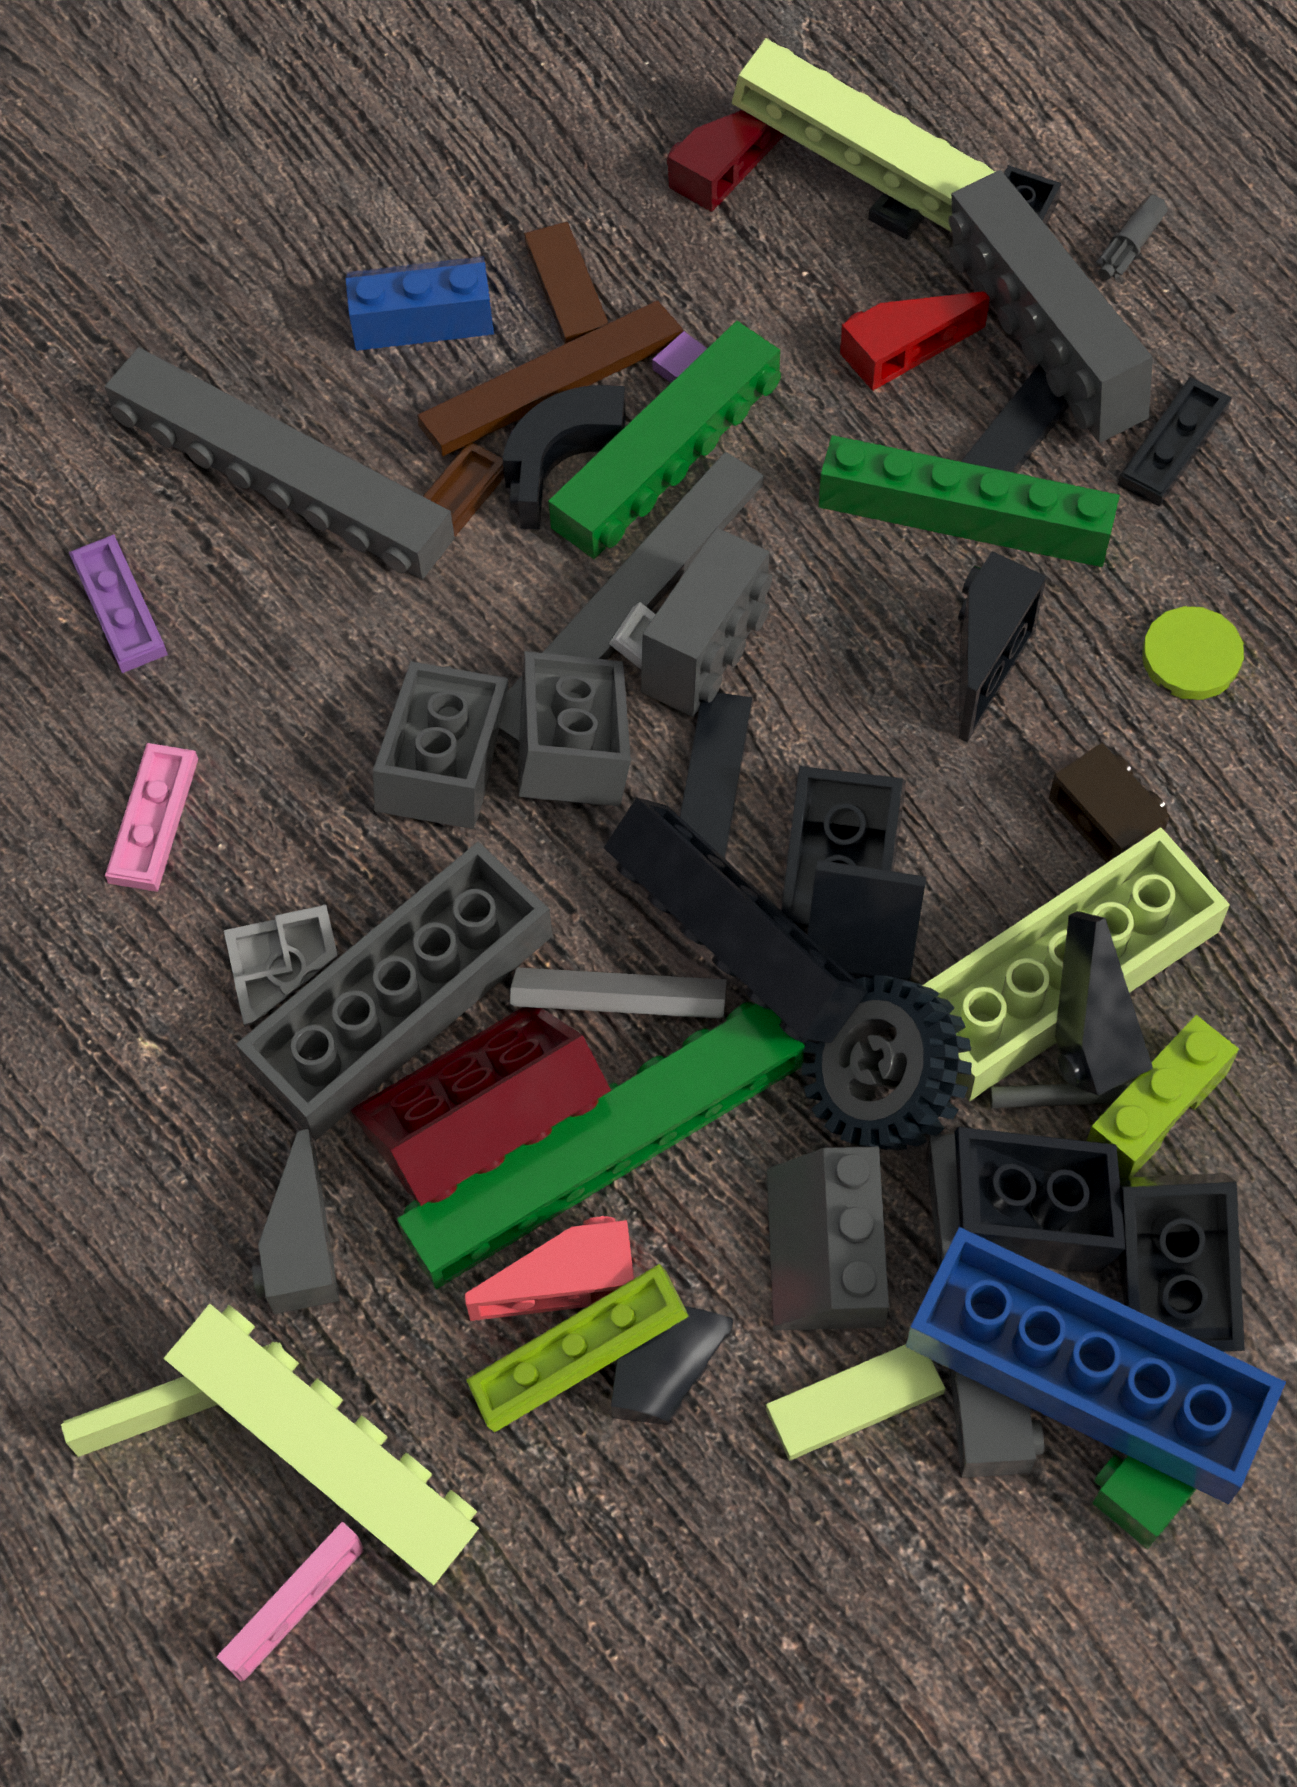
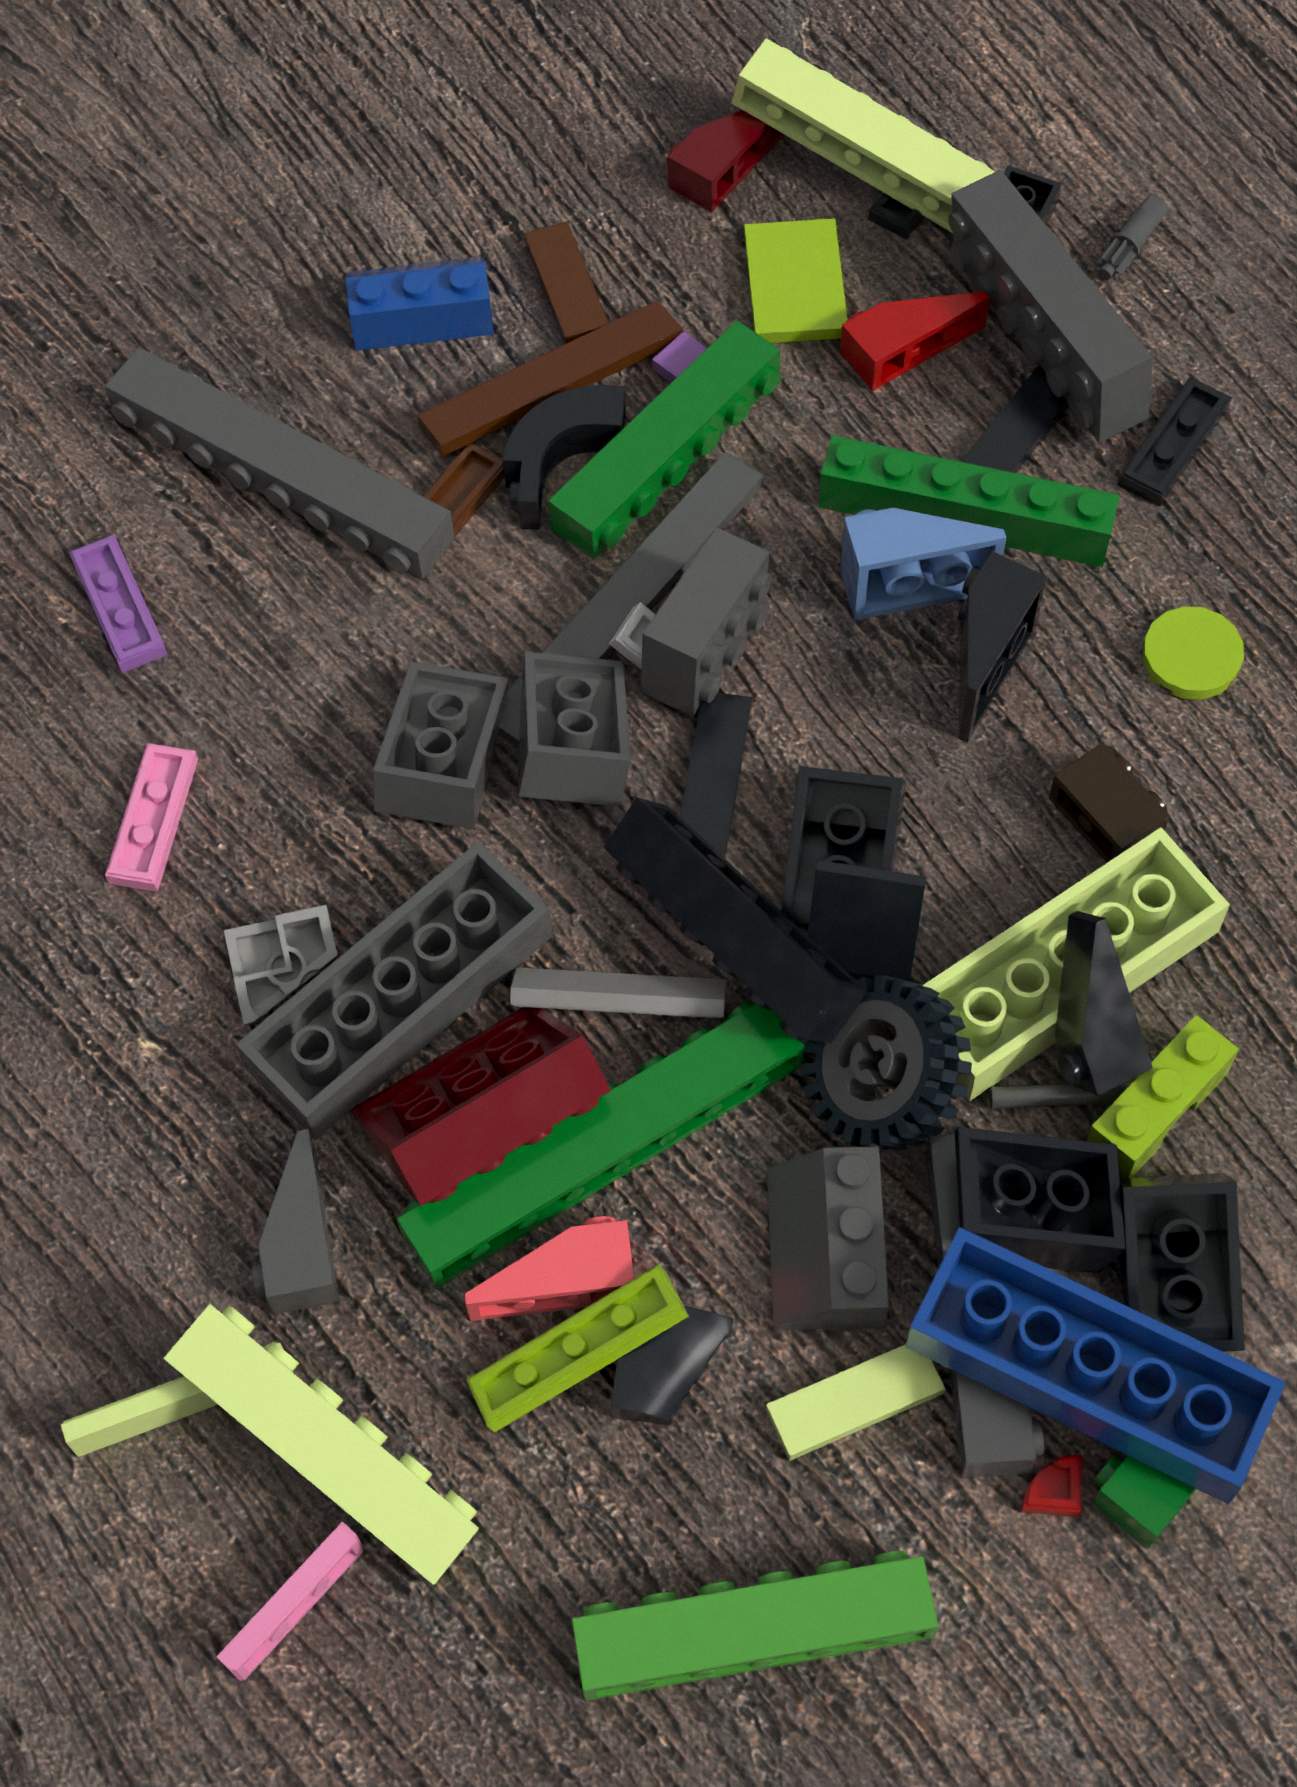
none -> bright green brick [572,1551,939,1701]
none -> lime tile [744,218,847,343]
none -> medium blue slope [840,508,1006,621]
none -> red tile [1021,1455,1082,1517]

